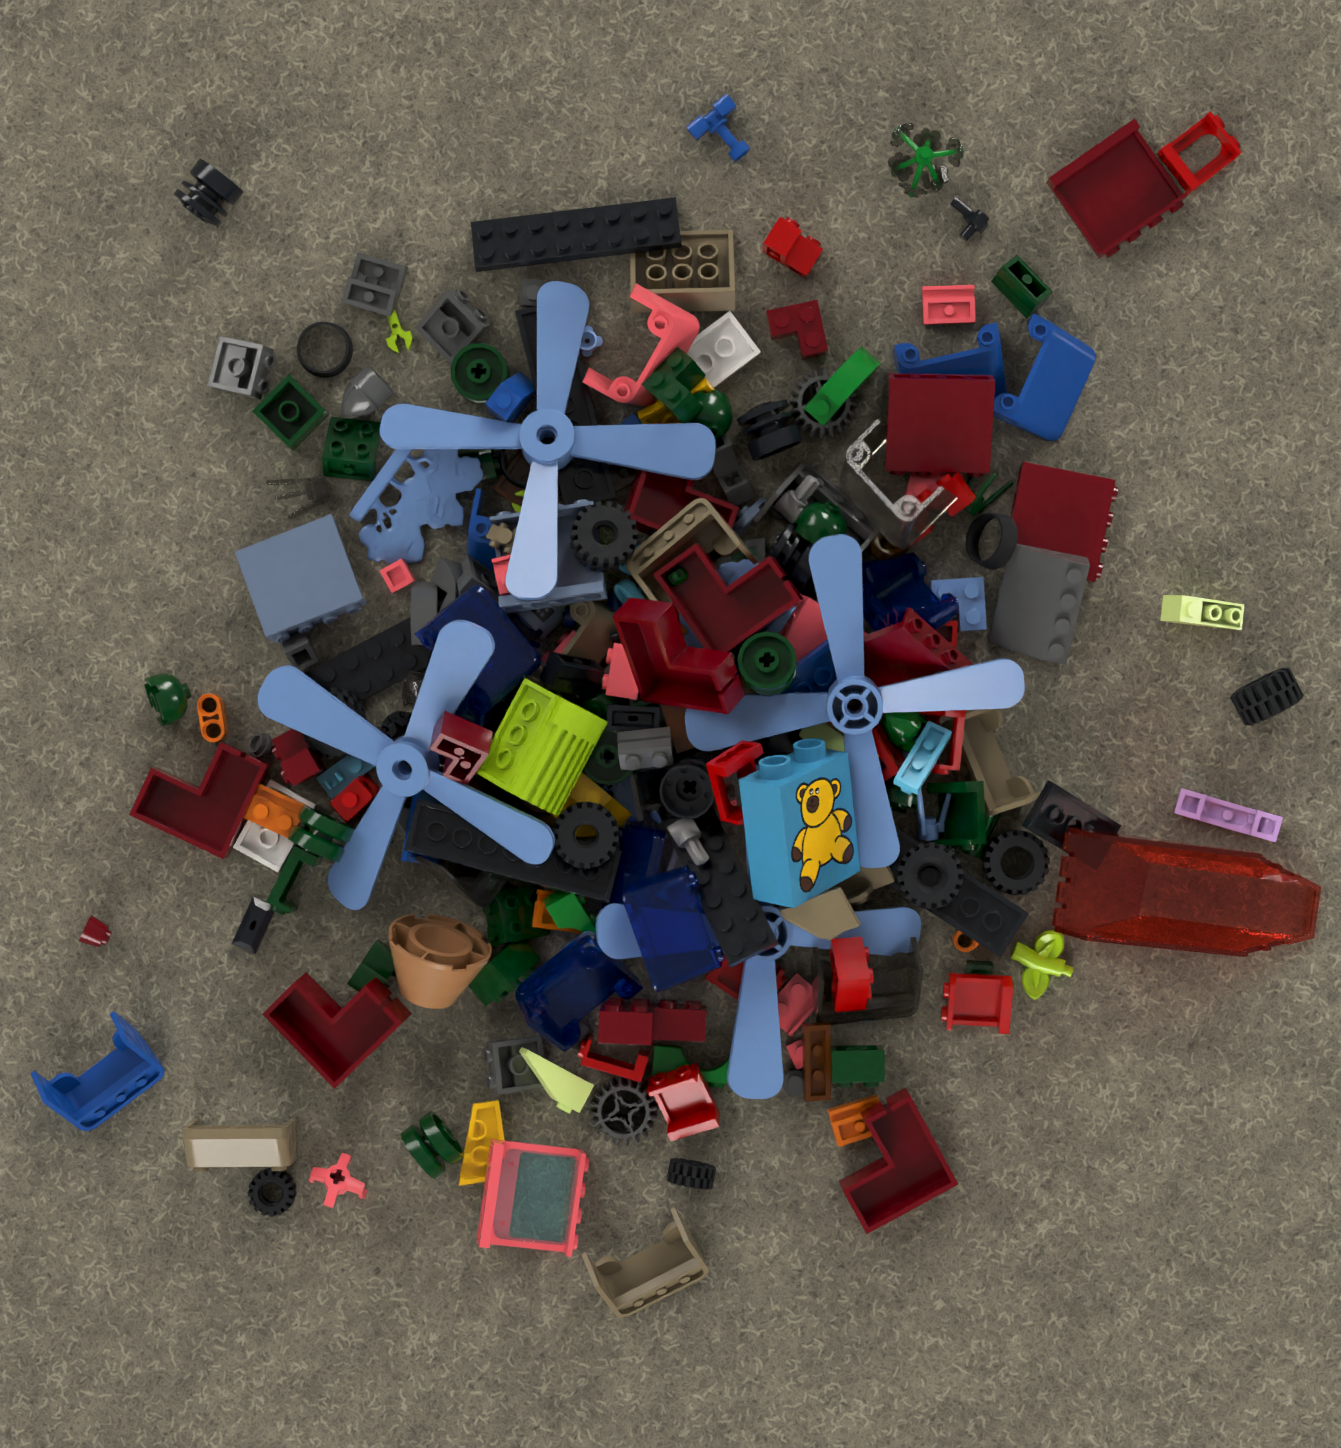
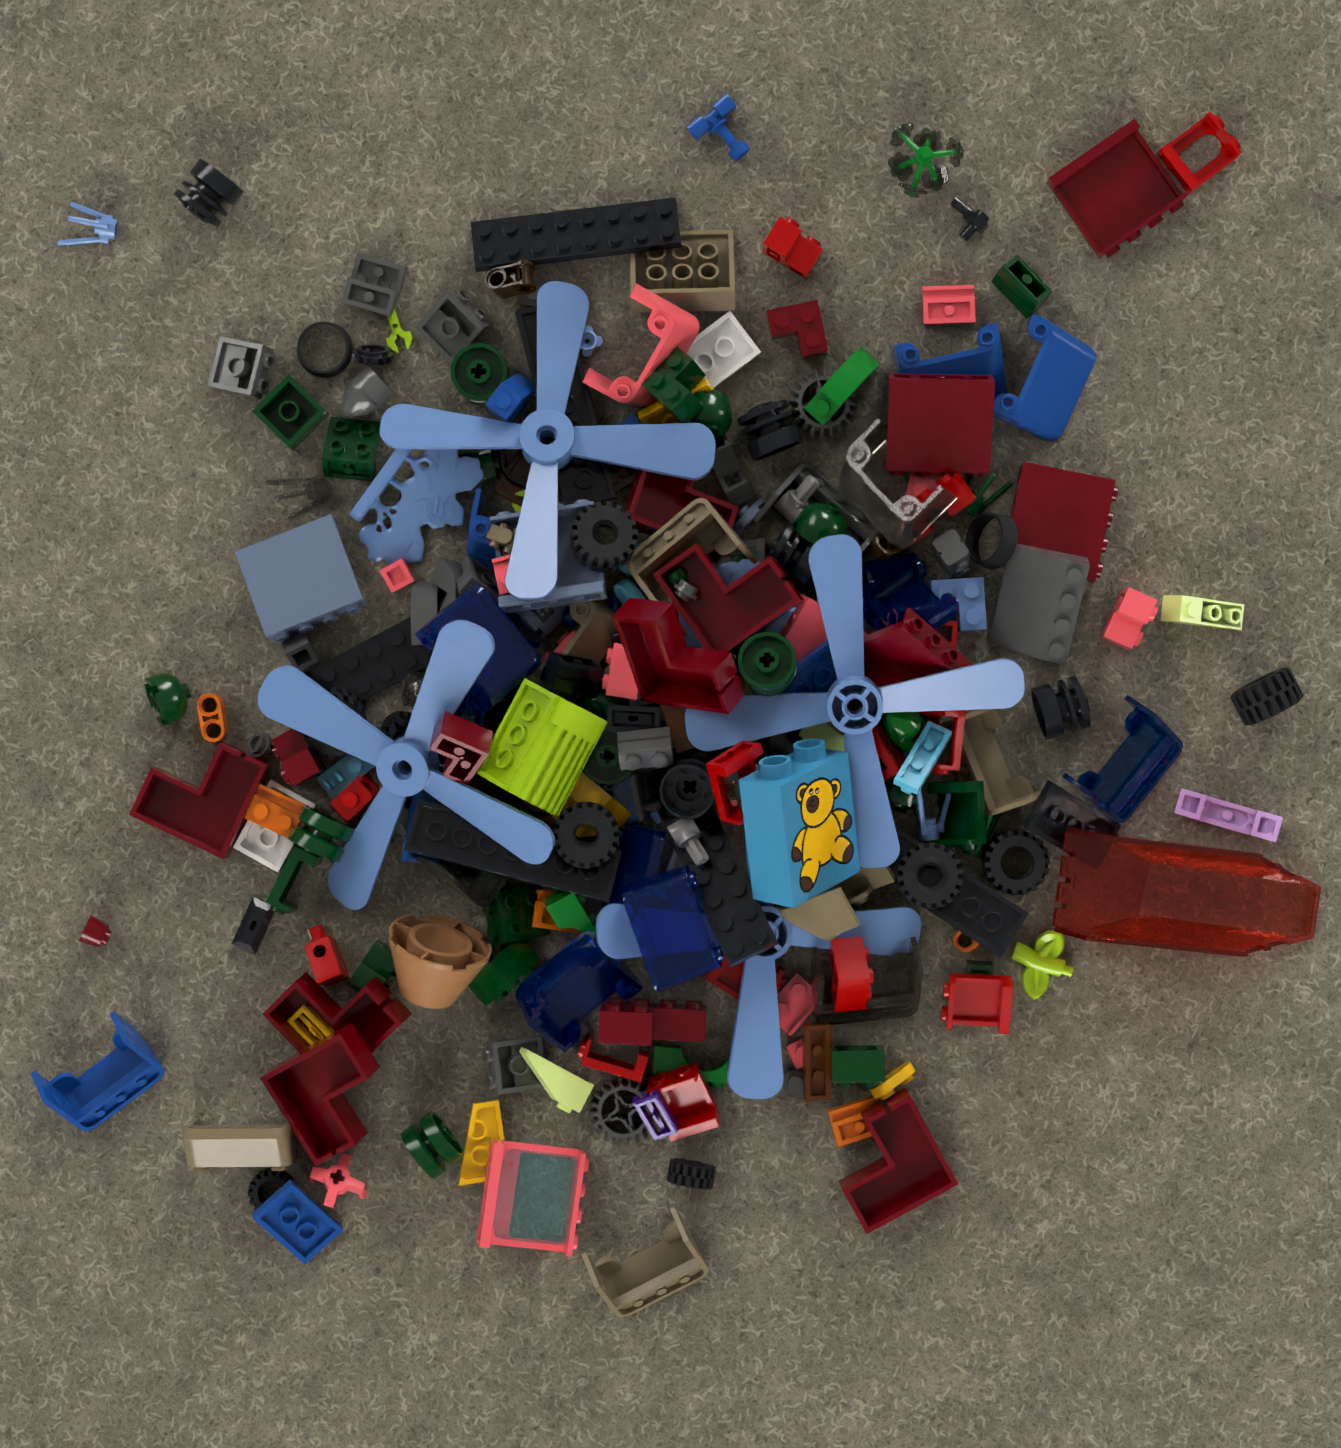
none -> medium blue plant [57,202,119,246]
none -> blue plate [252,1179,343,1264]
none -> dark red piece [260,1023,380,1166]
none -> yellow tile [287,1002,335,1046]
none -> red torso [305,925,350,987]
none -> black gear [352,344,394,366]
none -> dark brown piece [485,260,537,299]
none -> tile [633,1090,678,1141]
none -> dark grey plate [673,579,699,602]
none -> yellow plate [869,1061,916,1100]
none -> dark grey brick [932,529,971,579]
none -> black wheel [1031,675,1091,740]
none -> clear blue windscreen [1063,695,1183,823]
none -> coral brick [1100,587,1158,650]

